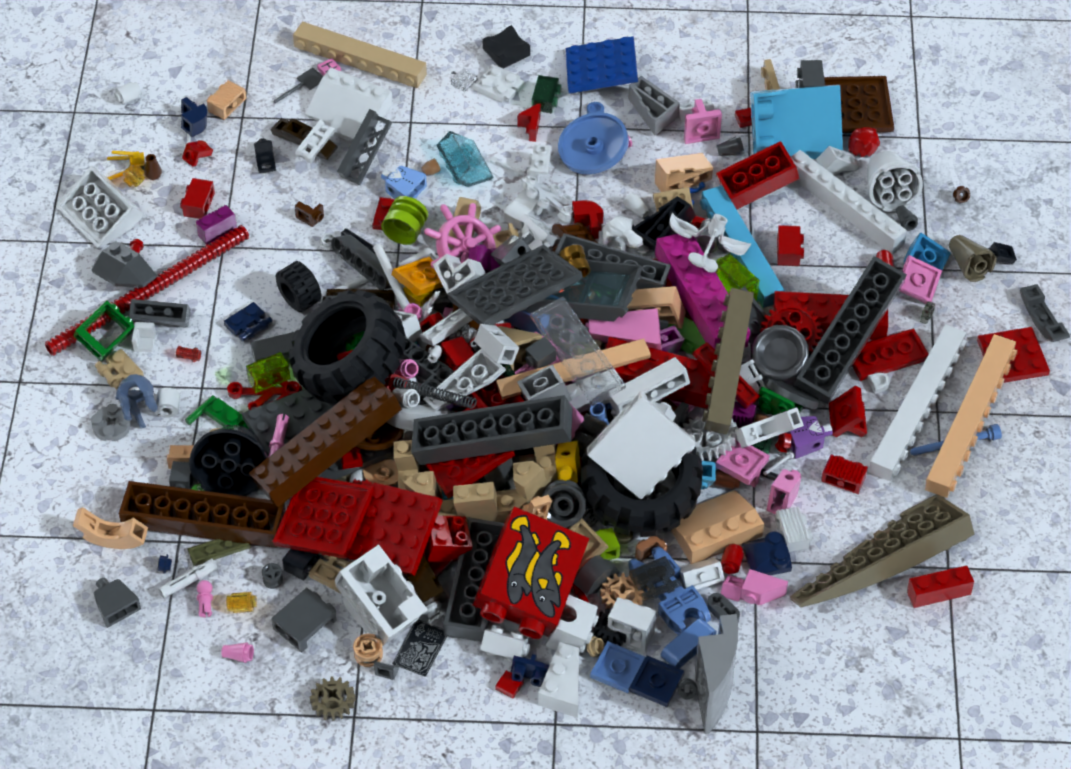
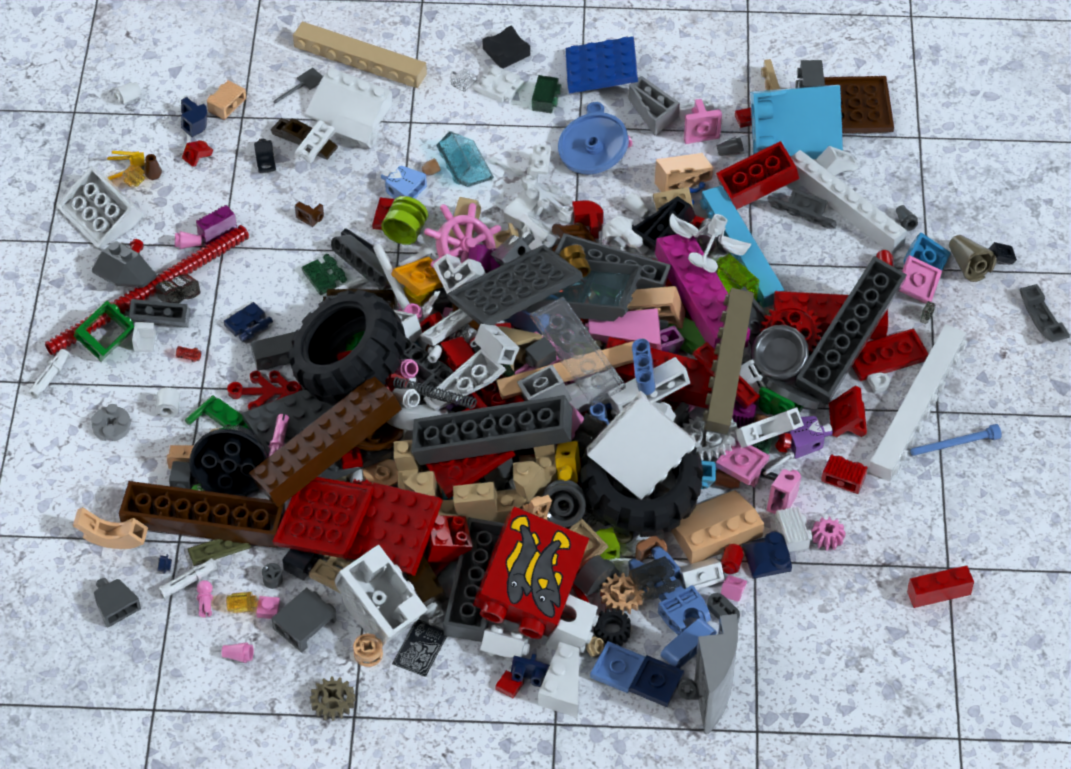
tan plate [95,349,144,390] -> none
sand blue piece [115,374,158,428] -> none
red brick [180,178,215,219] -> none
clear neon green brick [246,352,291,393] -> none
black tyre [275,261,322,312] -> none
bright pink tile [317,58,341,76] -> none
white plate [320,233,336,250] -> none
dark grey fence [337,109,392,185] -> none
dark grey slope [374,661,399,680] -> none
red slope [517,104,541,142] -> none
white brick [608,597,656,652] -> none
bright pink slope [741,569,788,605] -> none
red brick [777,225,804,266] -> none
dark tan wedge [790,494,975,608] -> none
red hair [848,127,880,157] -> none
white cone [867,151,923,212] -> none
light nougat brick [925,334,1017,498] -> none
reddish brown plate [953,186,970,203] -> none
red plate [977,327,1050,383] -> none
none -> white pin [28,349,70,399]
none -> clear smoke brick [155,274,201,303]
none -> bright pink cone [175,231,201,249]
none -> bright pink plate [256,596,280,619]
none -> clear green plate [302,254,347,296]
none -> medium blue beam [632,339,656,395]
none -> dark grey bracket [767,189,837,229]
none -> bright pink gear [811,517,846,551]

